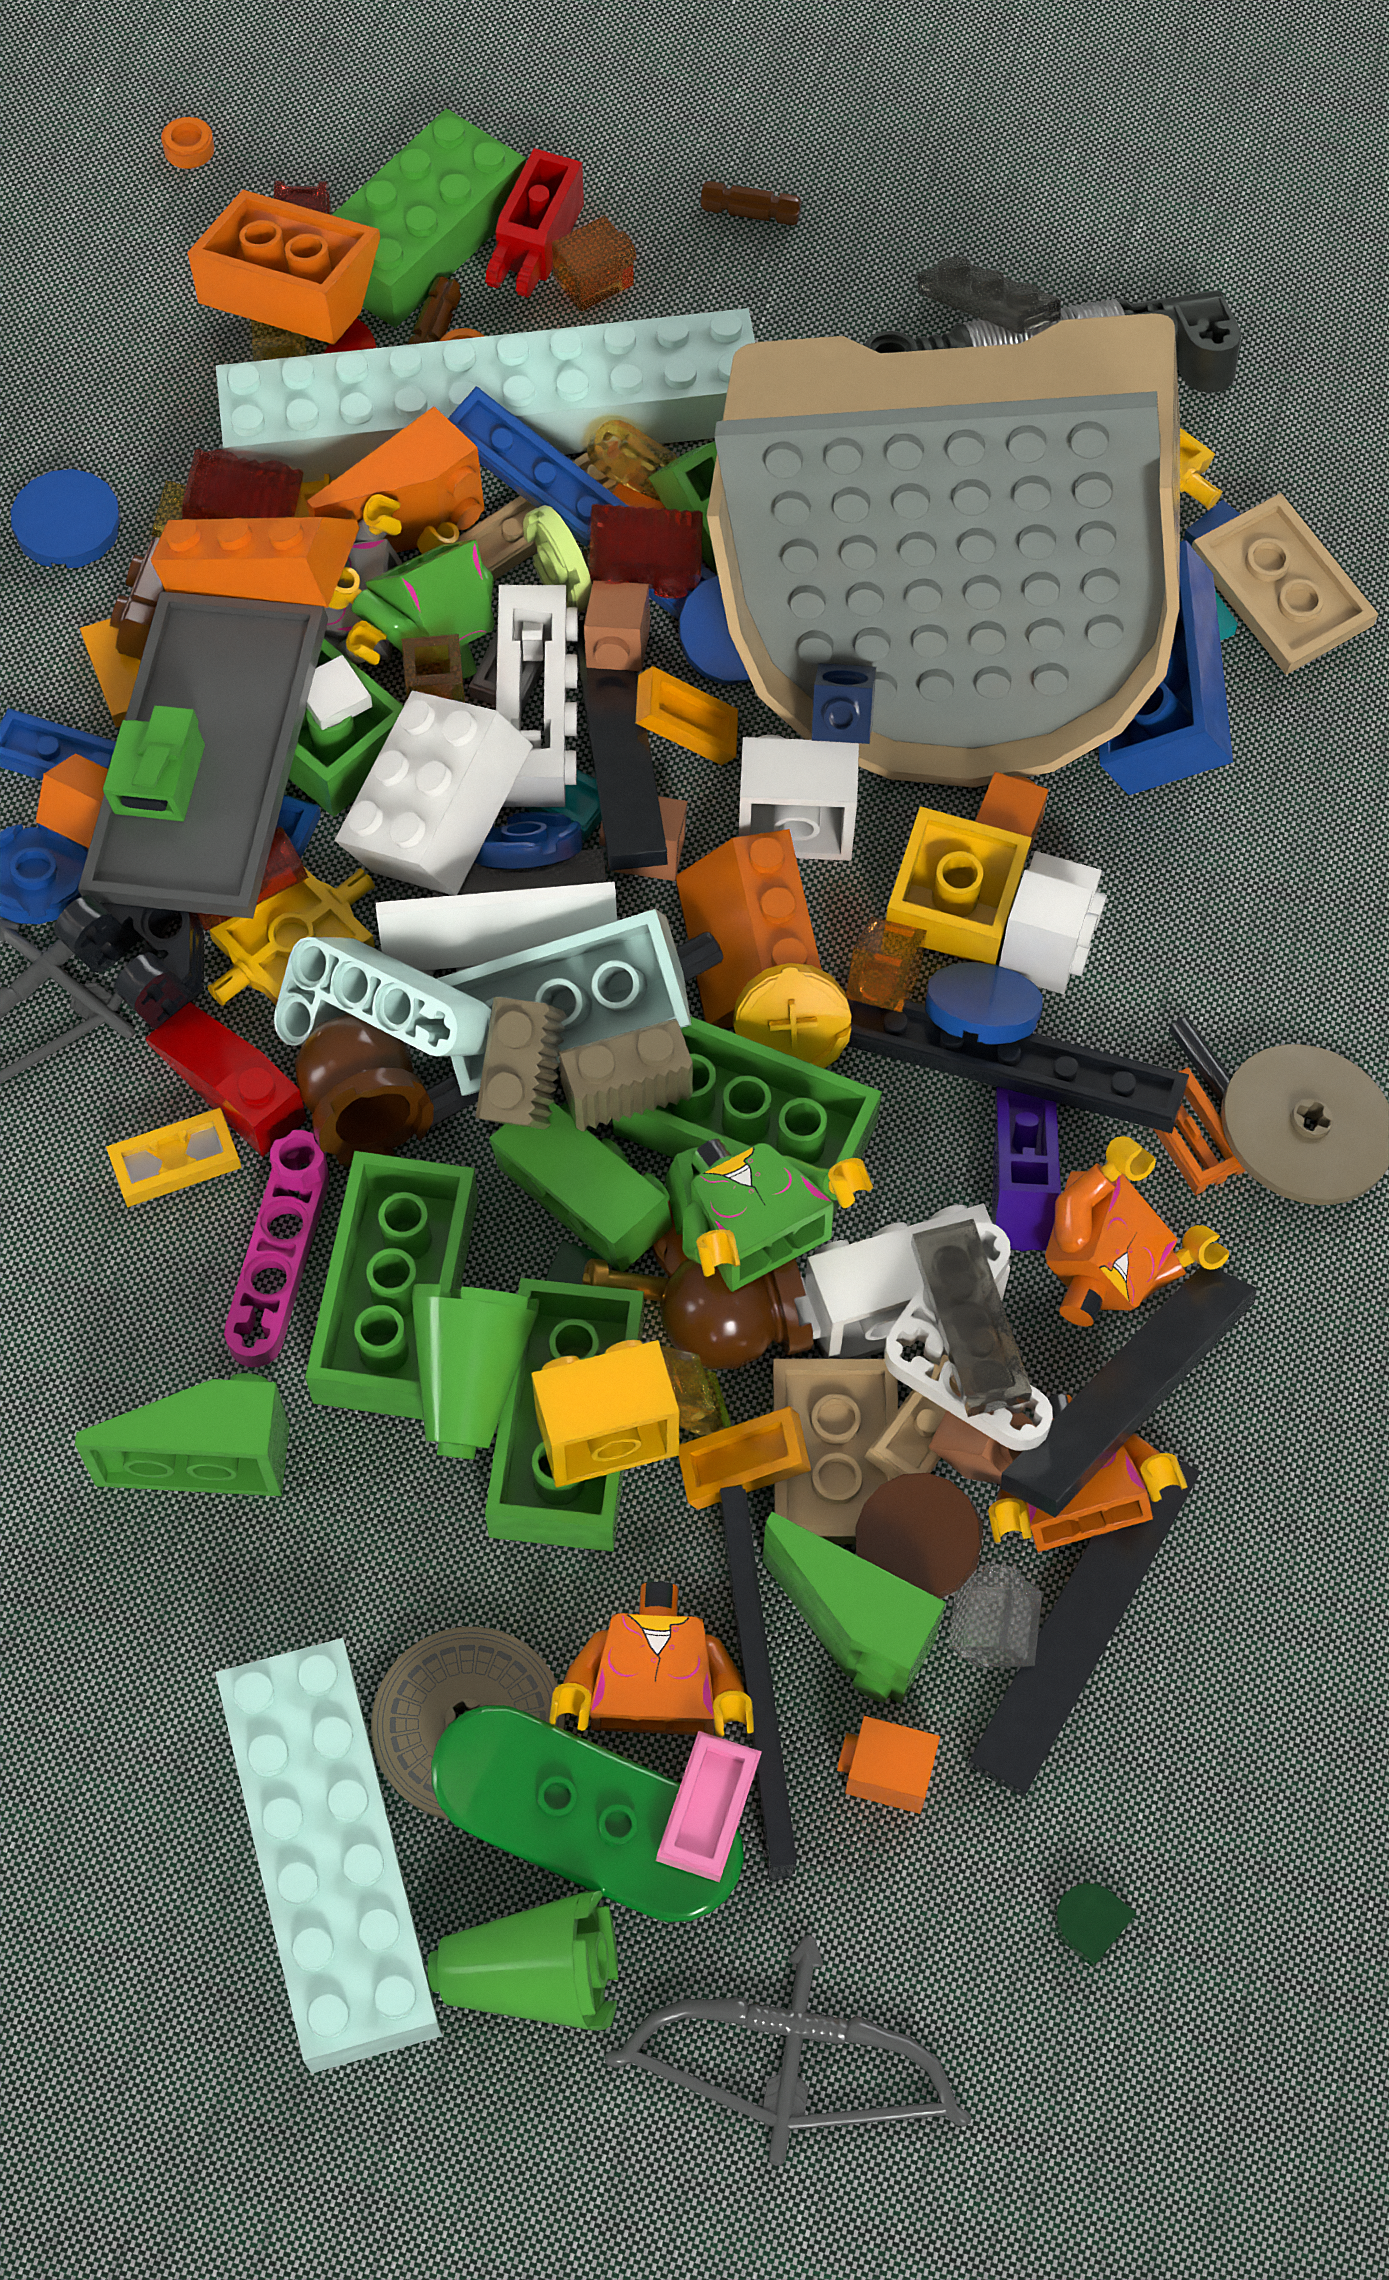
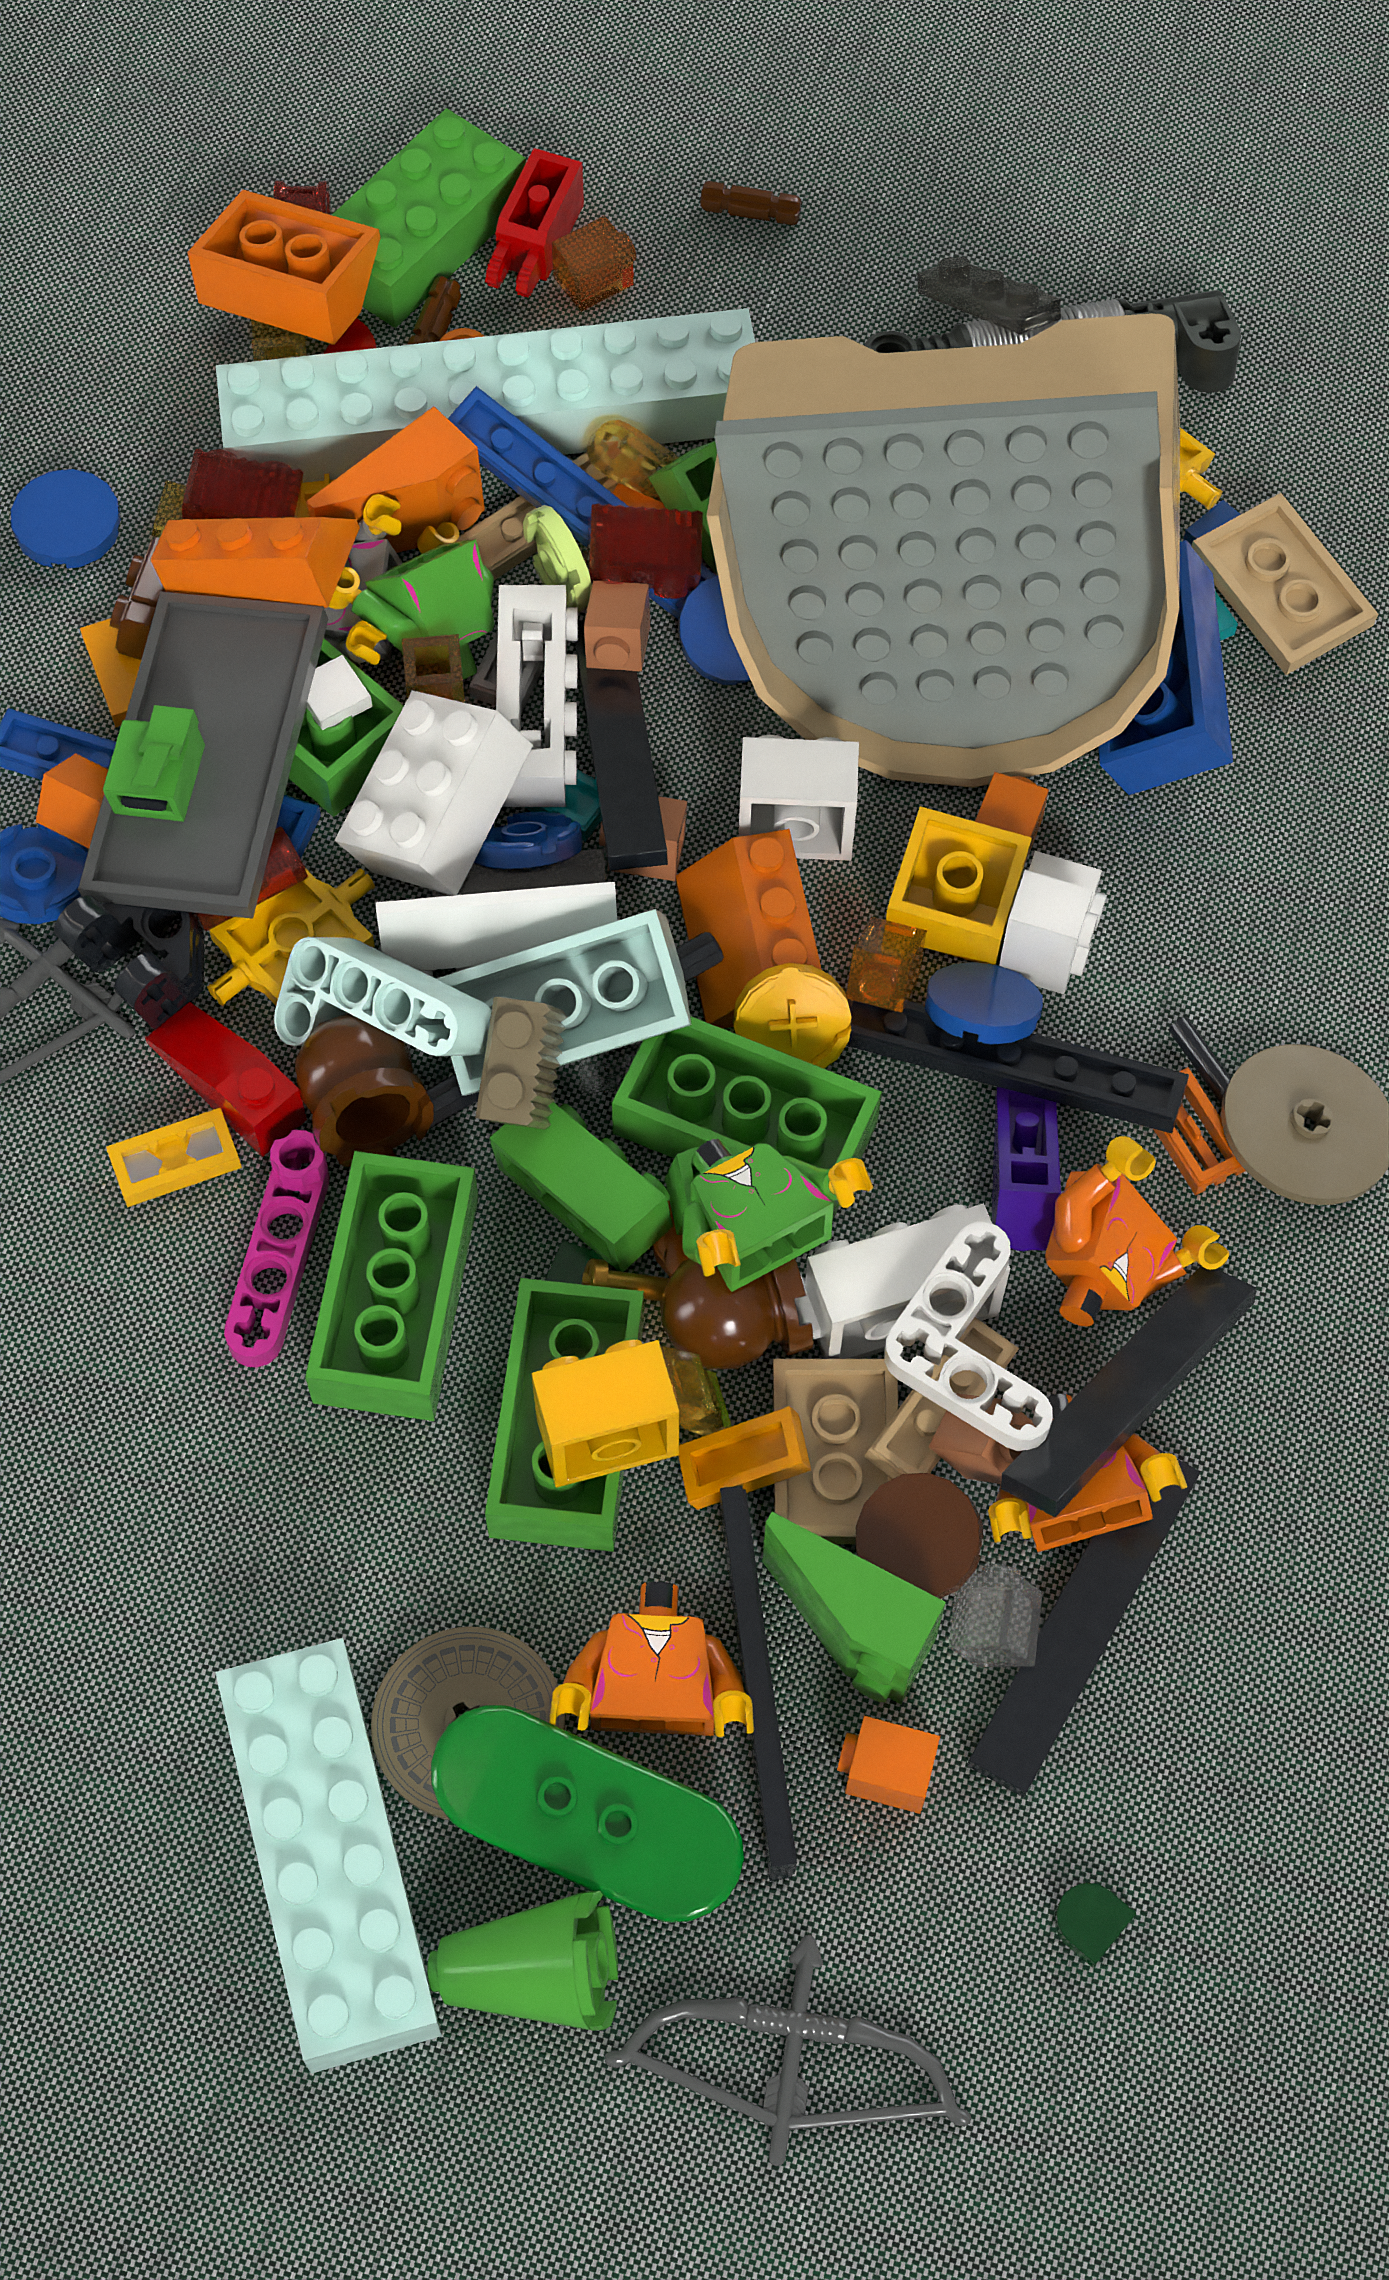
bright green slope [75,1373,290,1496] -> none
orange tile [161,117,215,169] -> none
bright green cone [412,1284,540,1460] -> none
dark tan brick [559,1018,693,1132] -> none
light orange tile [635,666,738,766] -> none
bright pink tile [656,1731,761,1883] -> none
dark blue brick [812,663,876,744] -> none
clear smoke plate [911,1218,1032,1417] -> none

